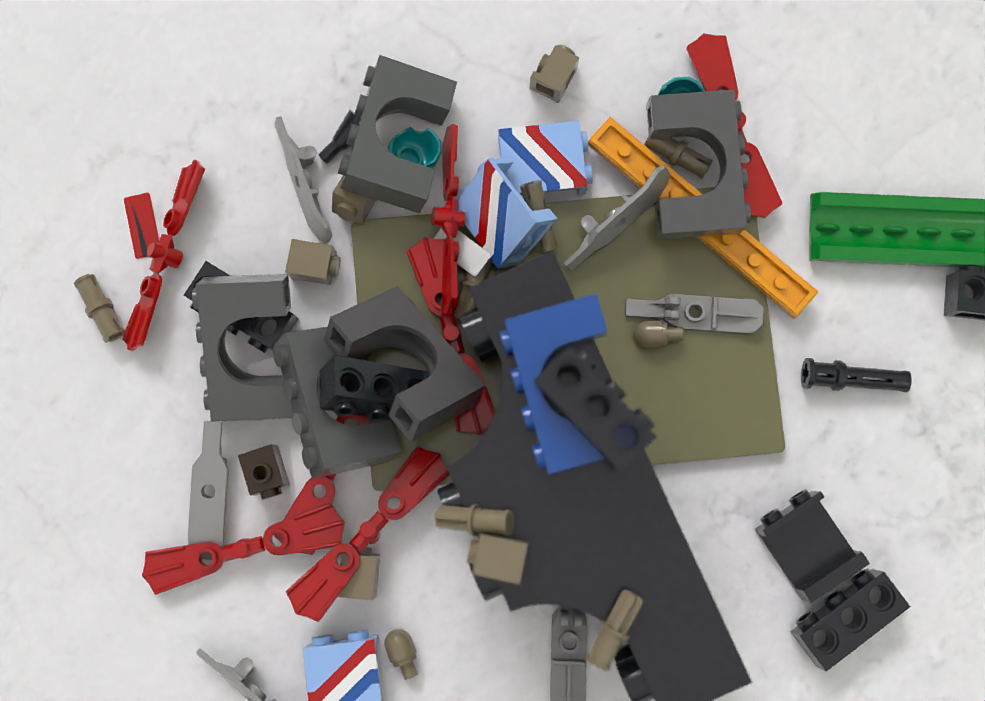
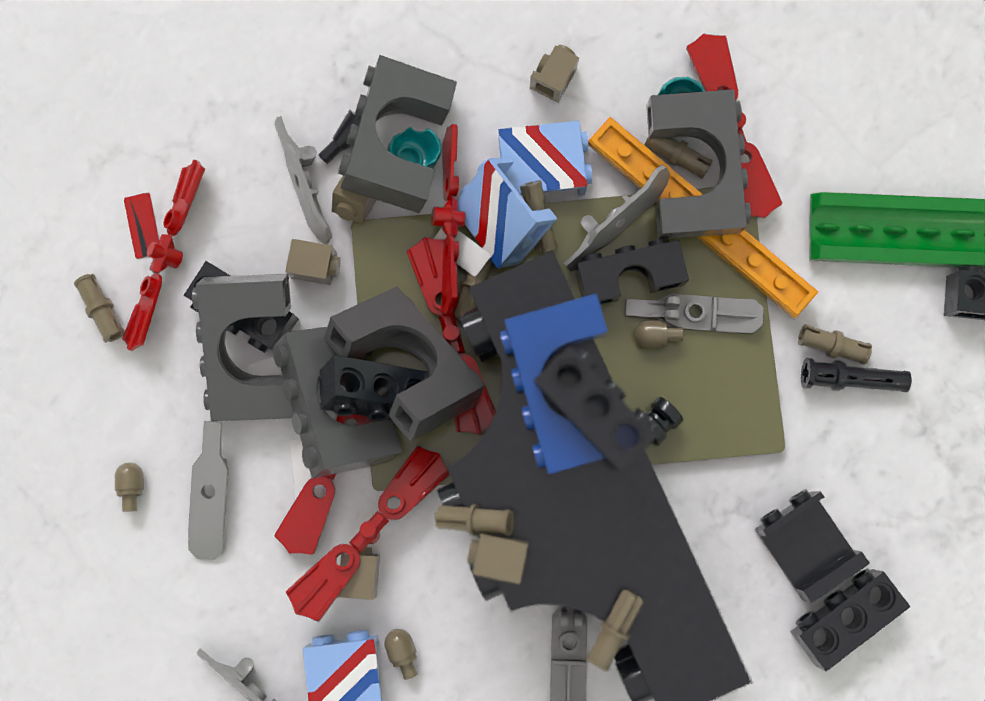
red piece [142,503,345,595] -> none
dark brown brick [238,444,290,500] -> none
none -> dark tan cylinder [114,463,144,512]
none -> black arch [575,238,689,305]
none -> black wheel [645,397,683,446]
none -> dark tan pin [798,324,872,365]

